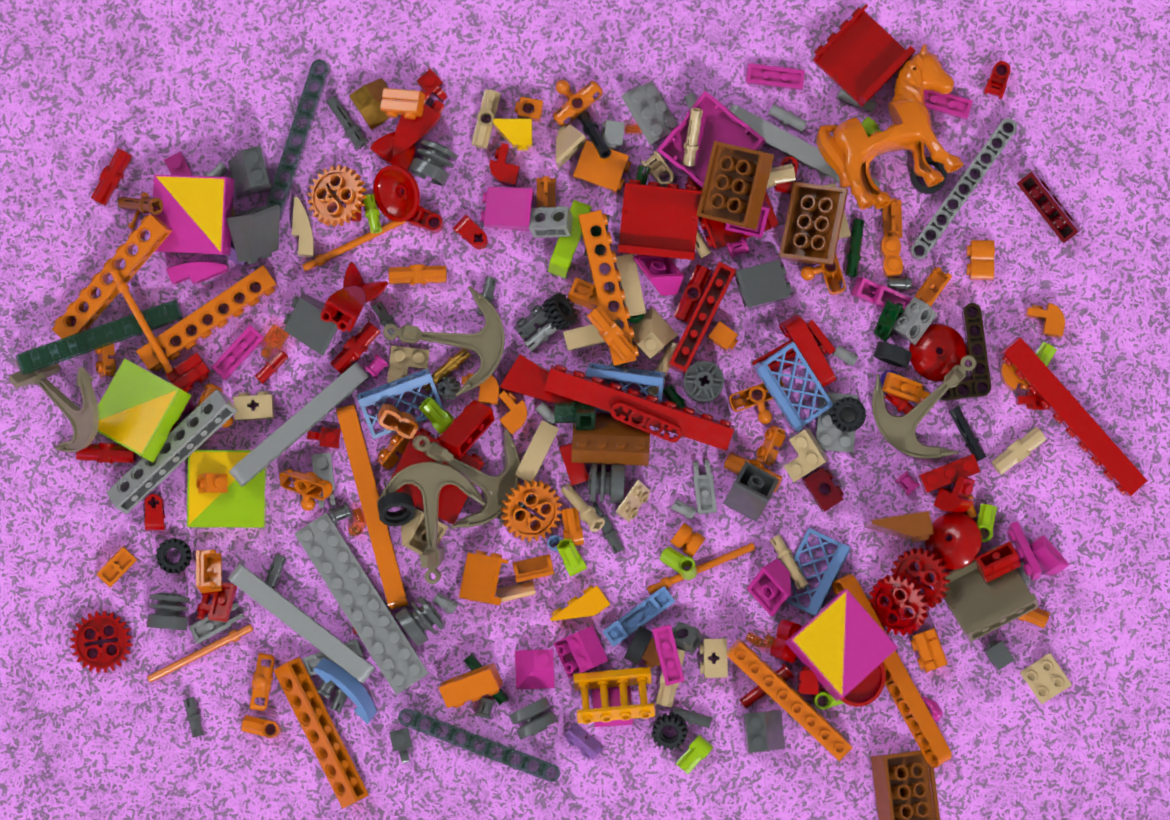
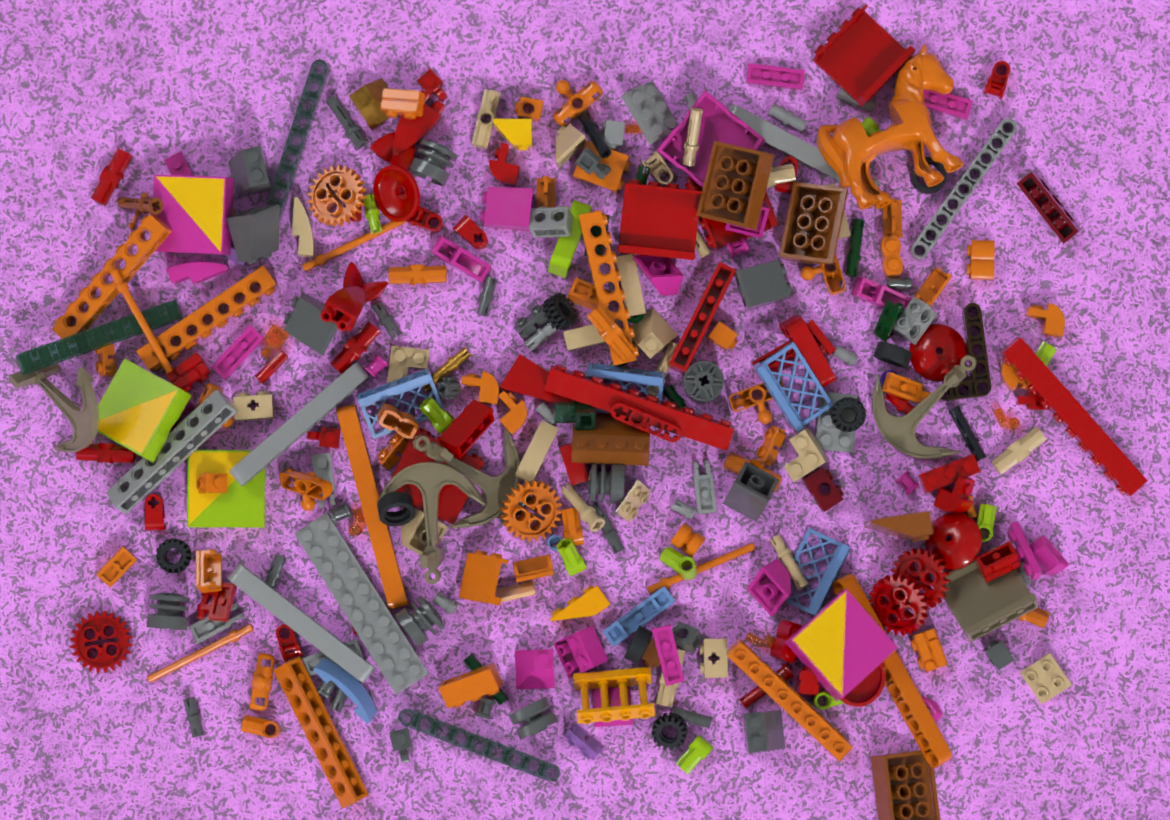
light grey pin [206,162,229,177] -> none
dark tan piece [383,286,505,396] -> none
red piece [673,264,712,323] -> none
none -> red piece [276,624,303,662]
none -> dark pink slope [430,236,492,283]
none -> dark grey plate [575,147,611,180]
none -> clear orange arm [993,408,1020,430]

